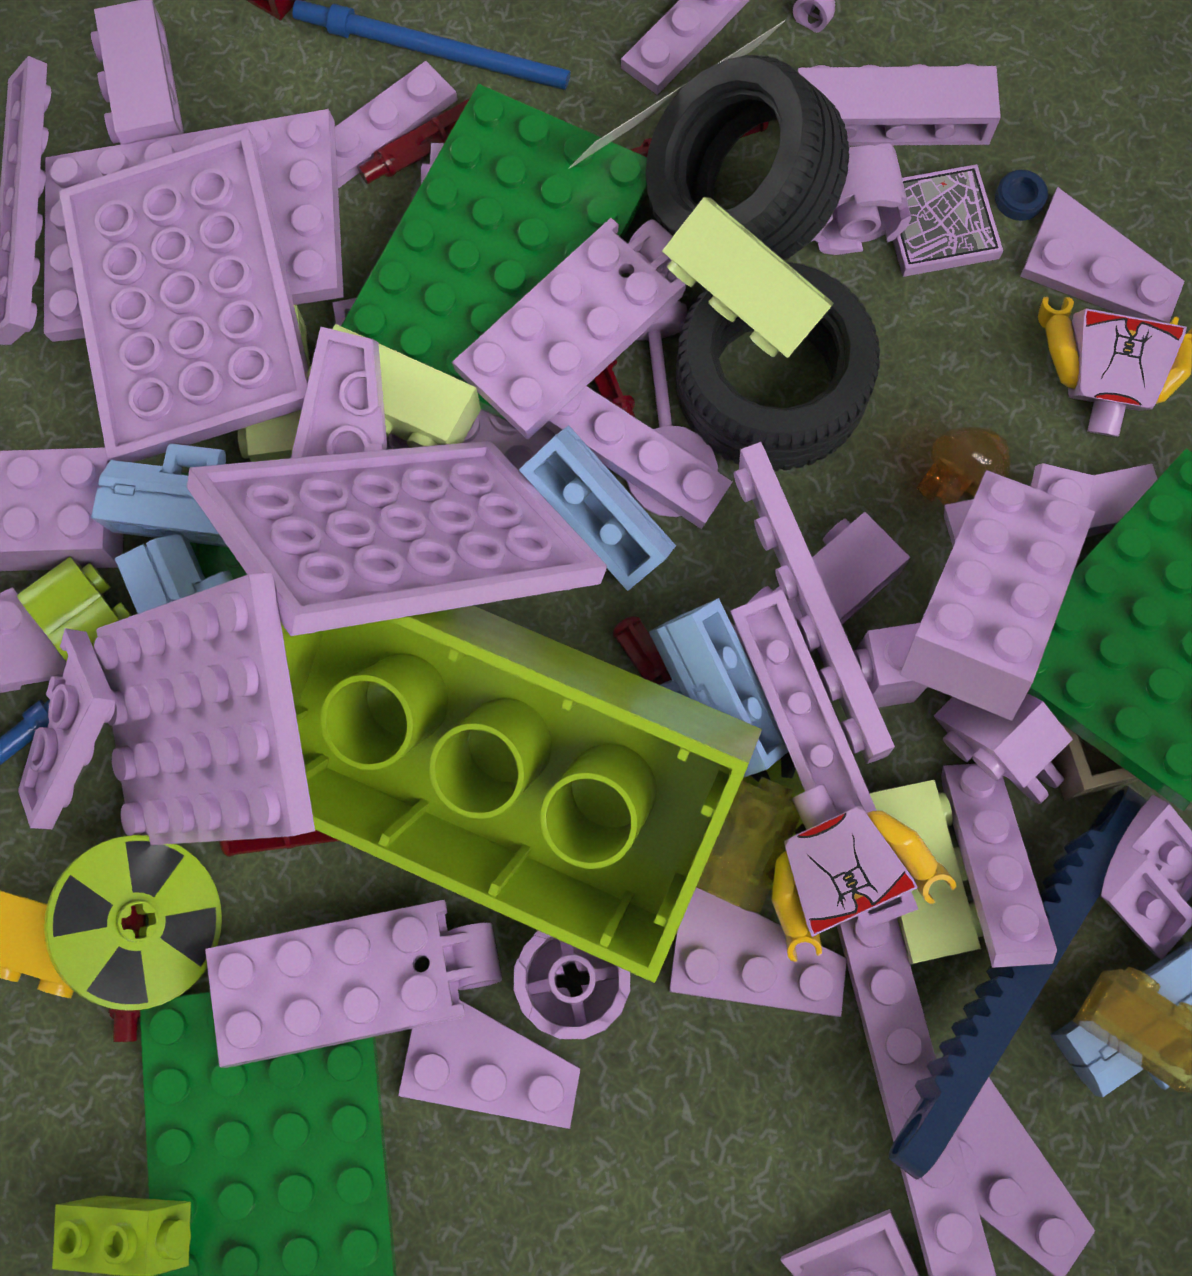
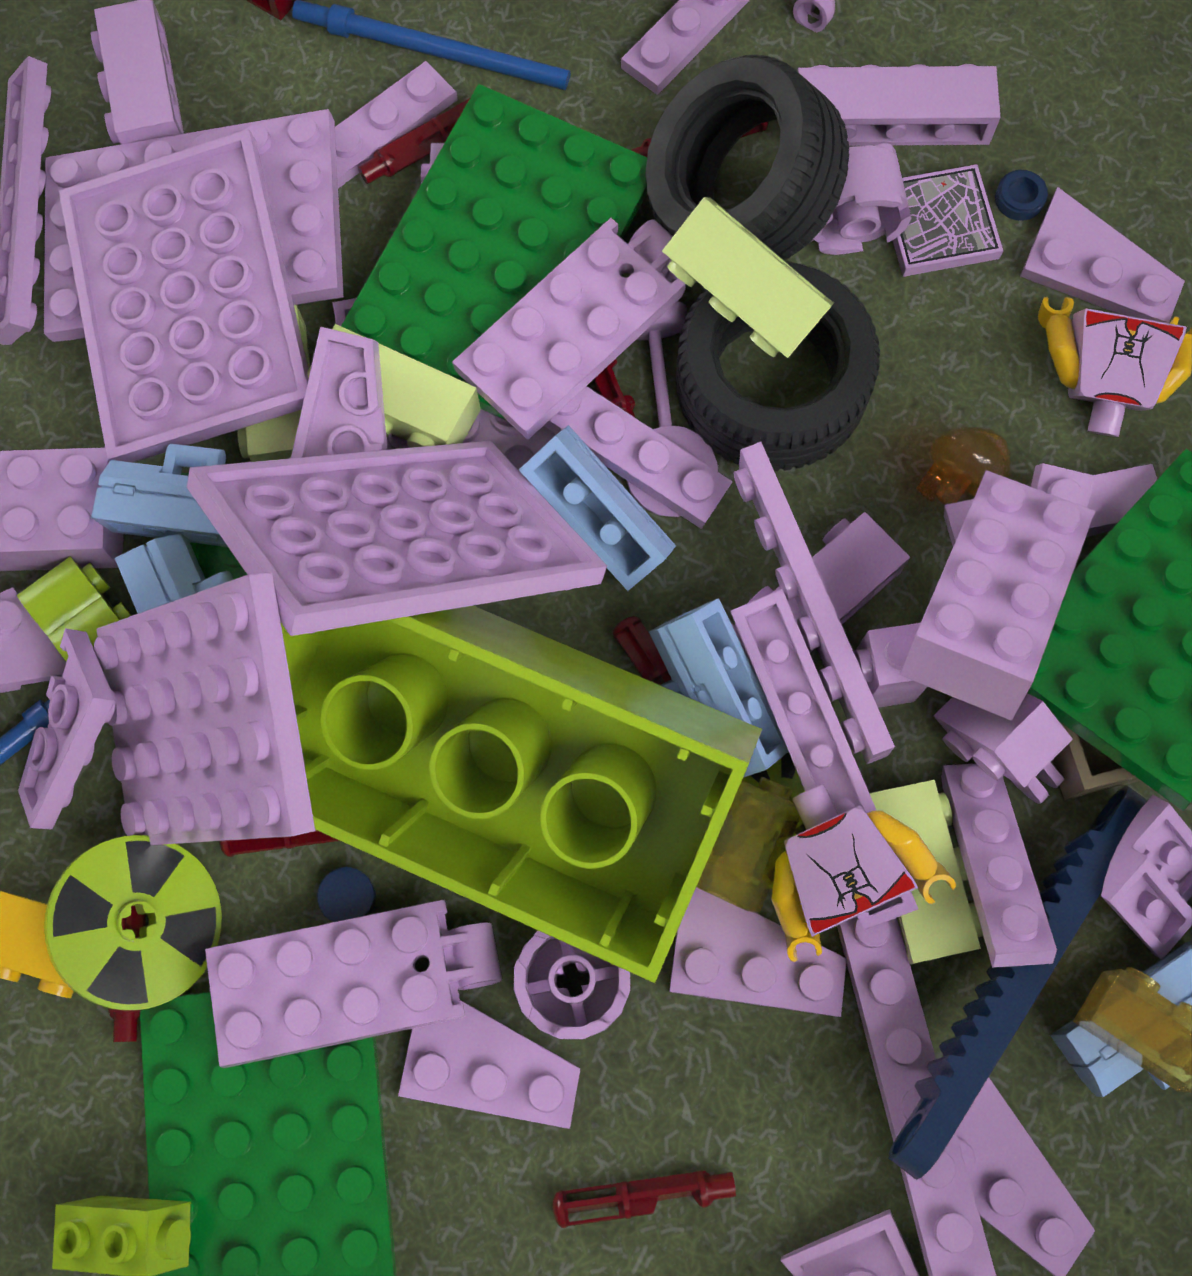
white sticker [568,20,786,169] -> none
none -> dark blue tile [317,867,376,922]
none -> dark red piece [553,1170,736,1228]

